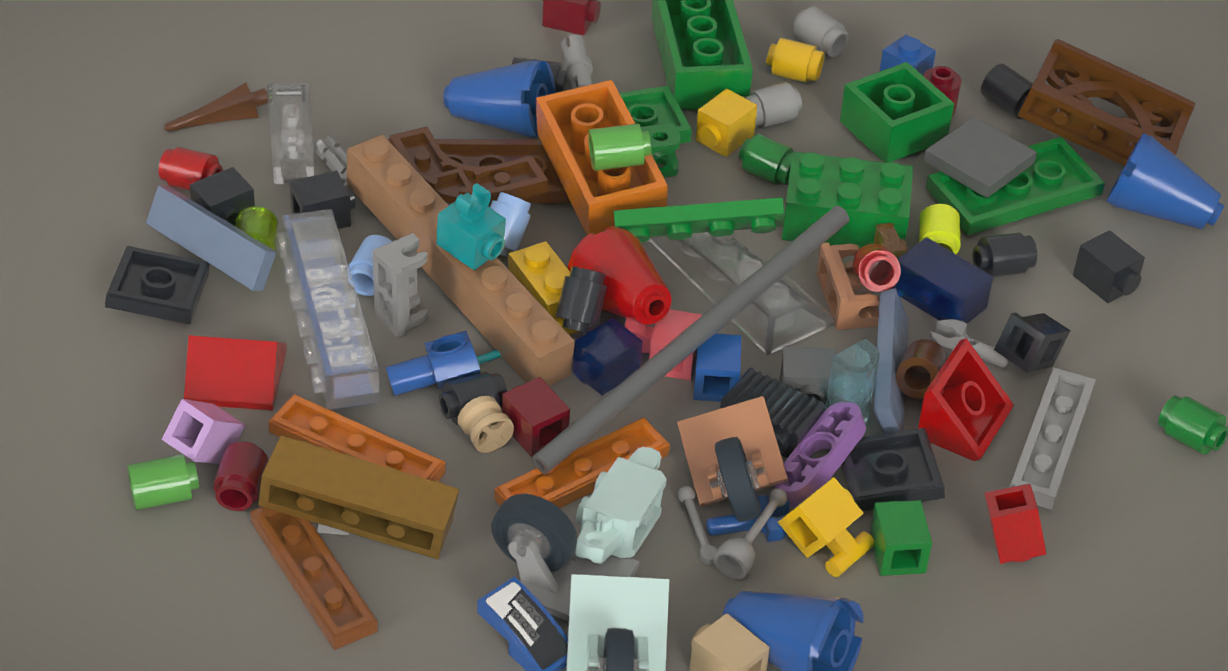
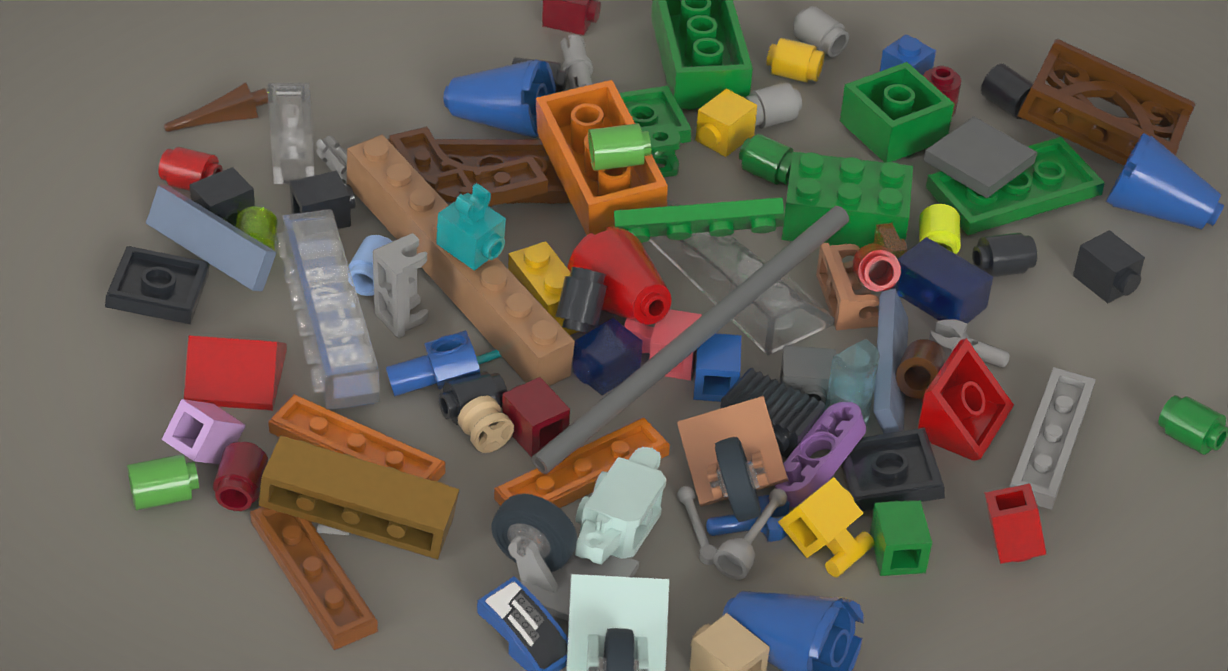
light blue brick [490,192,531,256] -> none
black brick [994,312,1071,372] -> none

